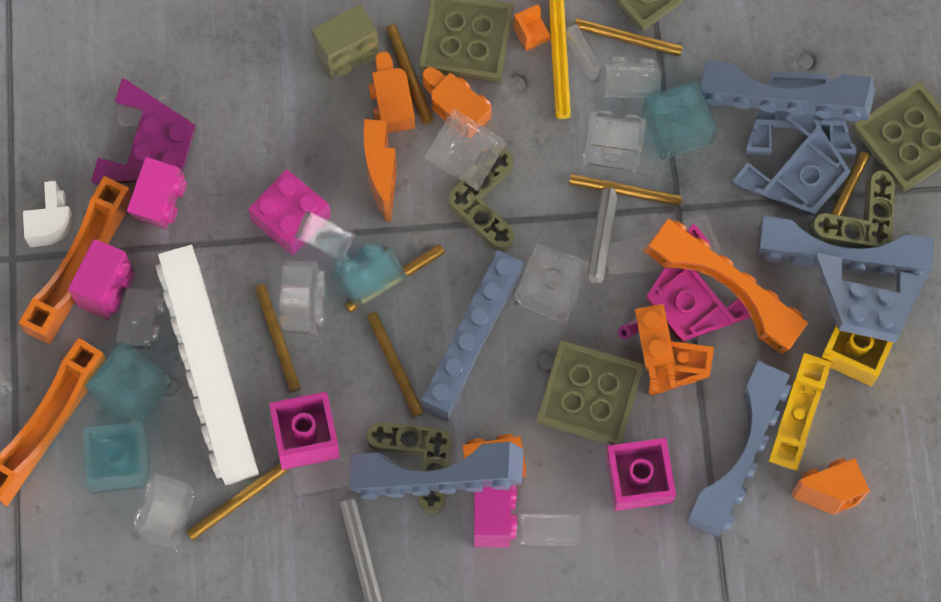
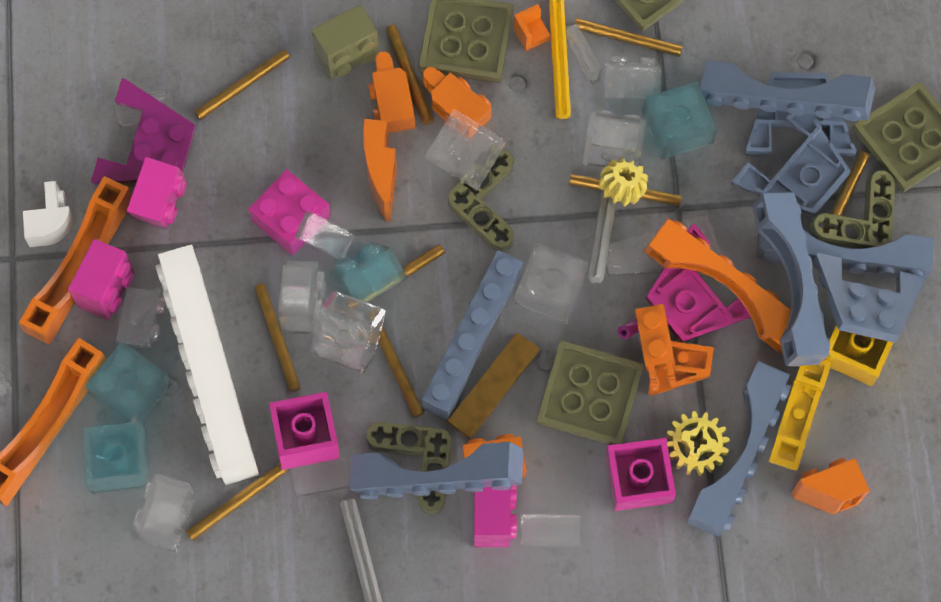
none -> pearl gold bar [194,49,290,120]
none -> clear brick [310,290,386,374]
none -> pearl gold tile [447,332,540,440]
none -> light yellow gear [599,157,648,207]
none -> light yellow gear [666,411,730,476]
none -> sand blue arch [752,192,830,366]

